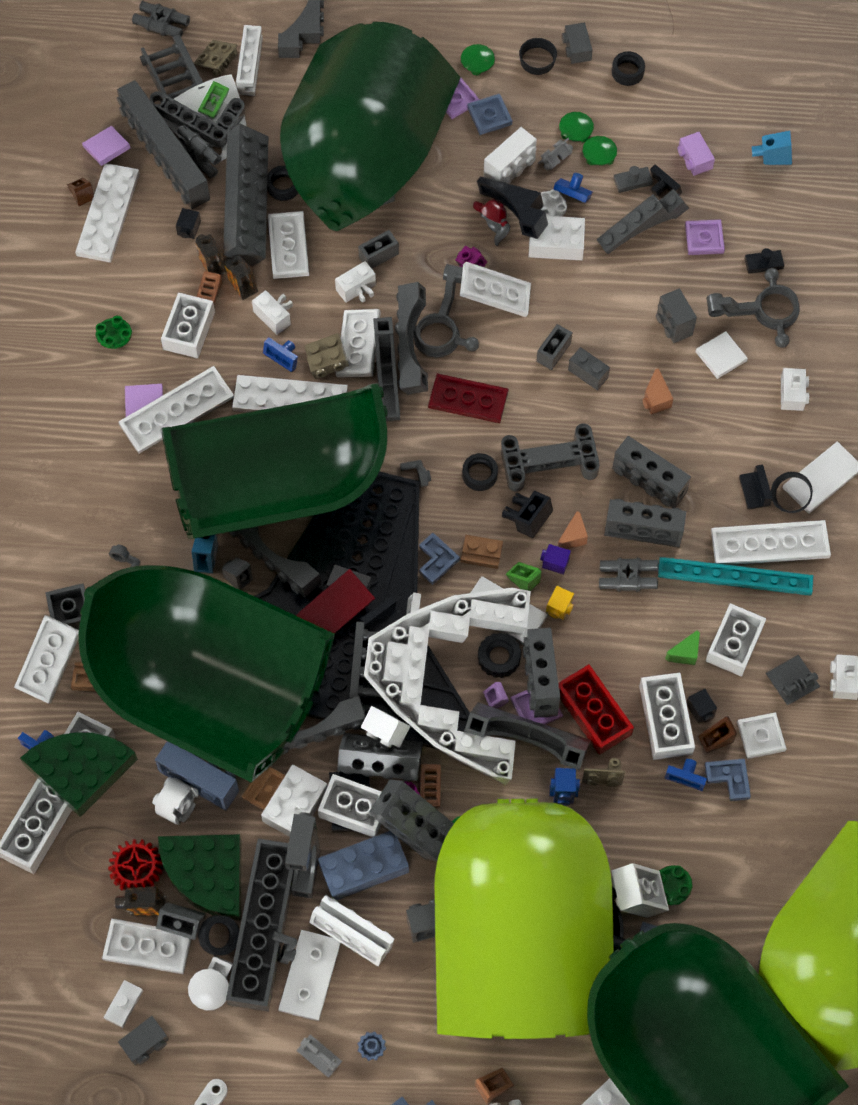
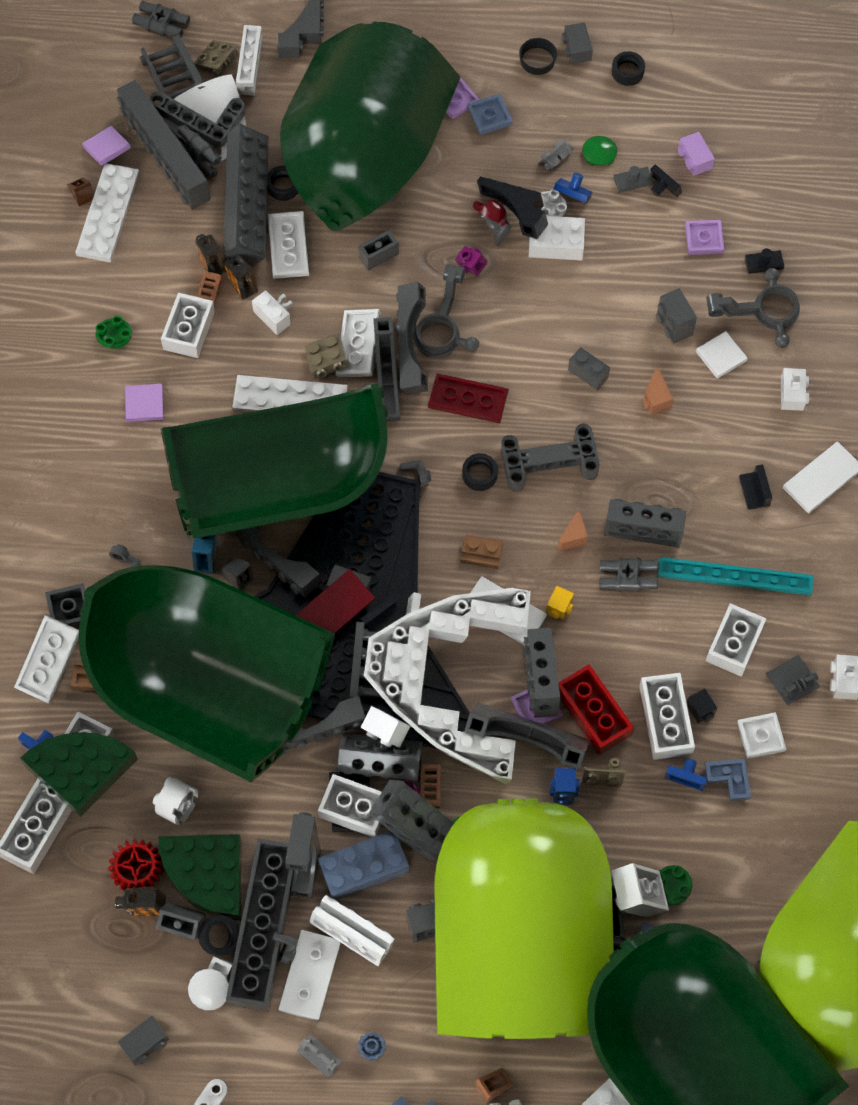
white tile [102,918,191,974] -> none
white tile [104,980,143,1028] -> none
white plate [119,366,234,454] -> none
sand blue brick [155,741,239,811] -> none
black brick [176,208,201,239] -> none
bright green slope [198,81,229,119] -> none
medium nougat plate [242,767,286,810] -> none
white brick [261,764,328,837] -> none
blue tile [263,338,298,372] -> none
white brick [335,261,376,303] -> none
sand blue plate [419,533,460,585] -> none
white plate [460,262,531,317] -> none
green dish [461,44,495,76] -> none
black tyre [478,633,521,678] -> none
lavender brick [483,682,509,708] -> none
white brick [484,127,537,184] -> none
black brick [502,490,553,538] -> none
bright green slope [506,562,541,591] -> none
dark grey brick [536,324,573,370] -> none
dark purple brick [540,544,571,575] -> none
green dish [559,112,594,142] -> none
dark grey arch [596,189,689,254] -> none
dark grey brick [612,436,691,508] -> none
bright green slope [665,630,700,665] -> none
reddish brown slope [698,716,737,753] -> none
white plate [711,520,831,565] -> none
dark azure torso [752,131,792,165] -> none
black tyre [771,472,813,513] -> none

